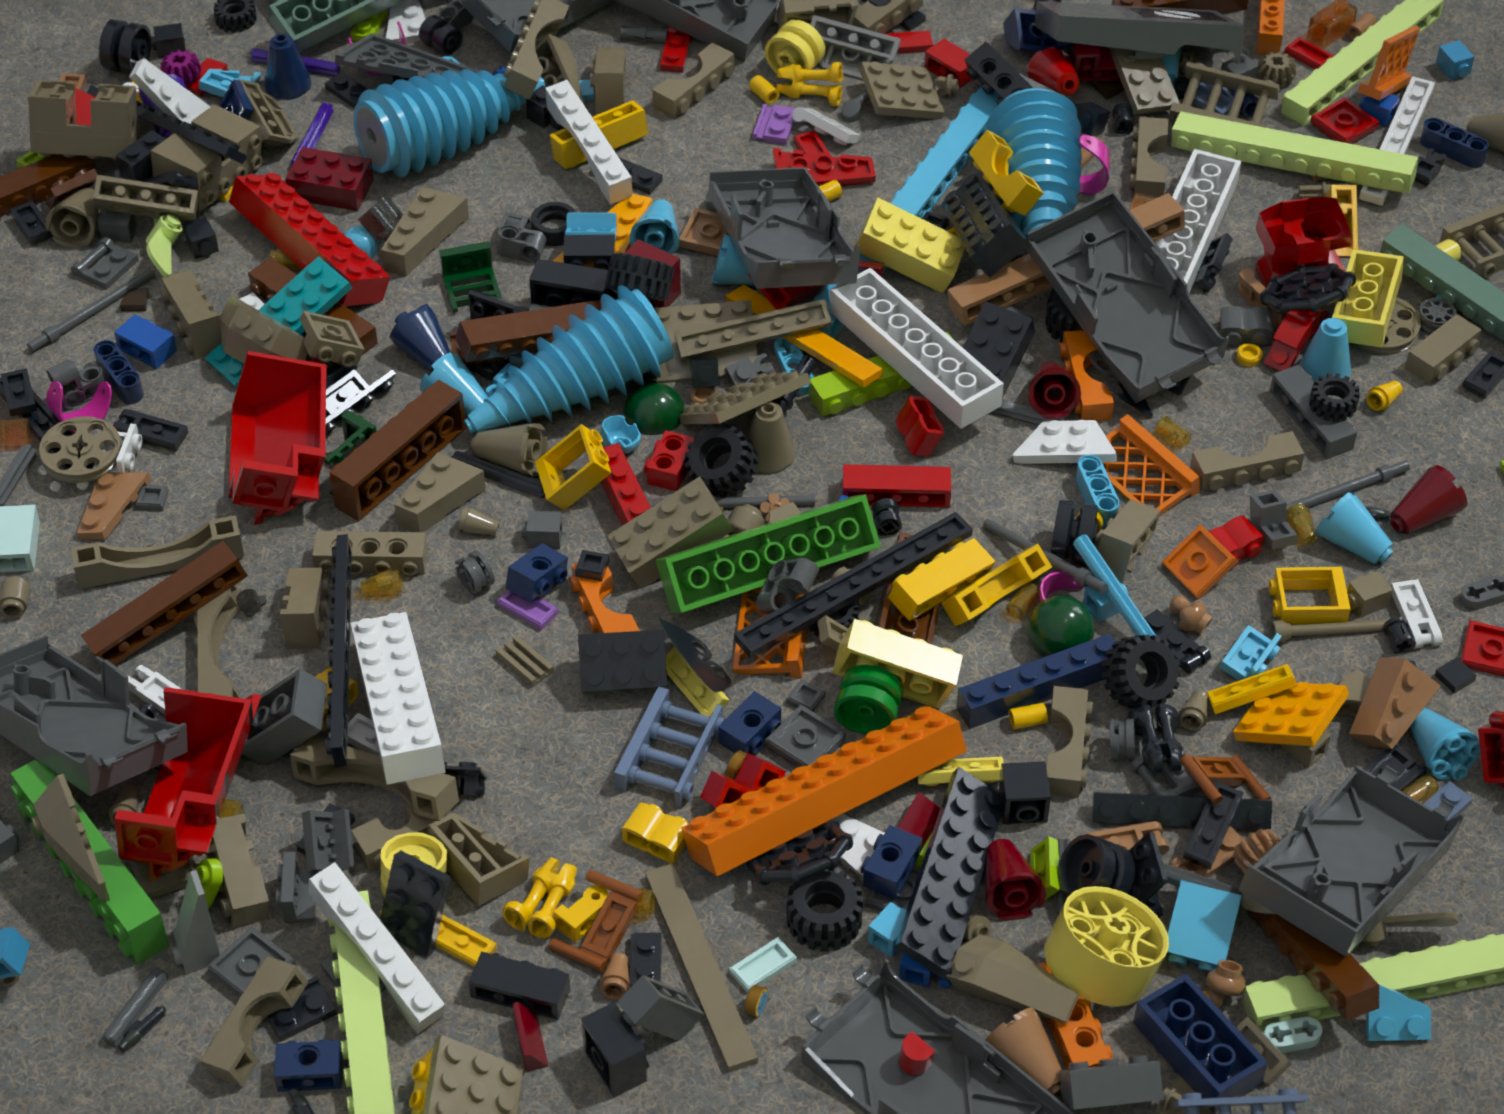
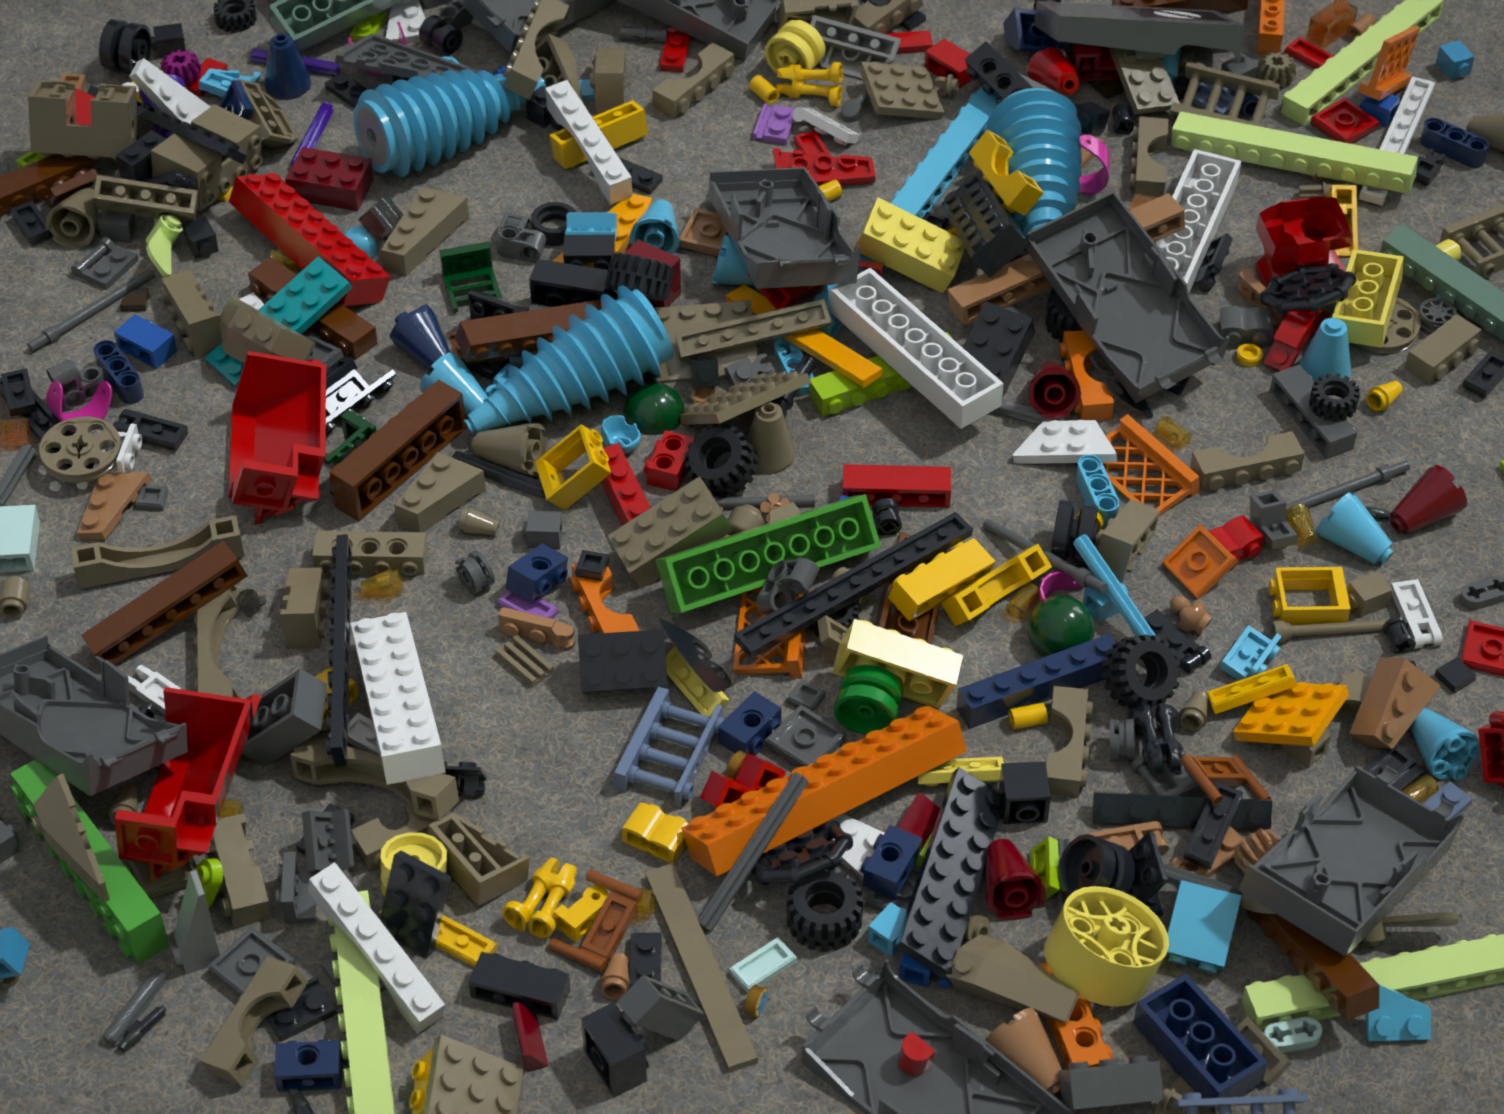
dark tan plate [299,311,365,367] -> none
red brick [895,396,944,457] -> none
medium nougat animal [1203,960,1246,1008] -> none
none -> medium nougat hinge [498,607,575,651]
none -> dark grey axle [698,772,809,931]

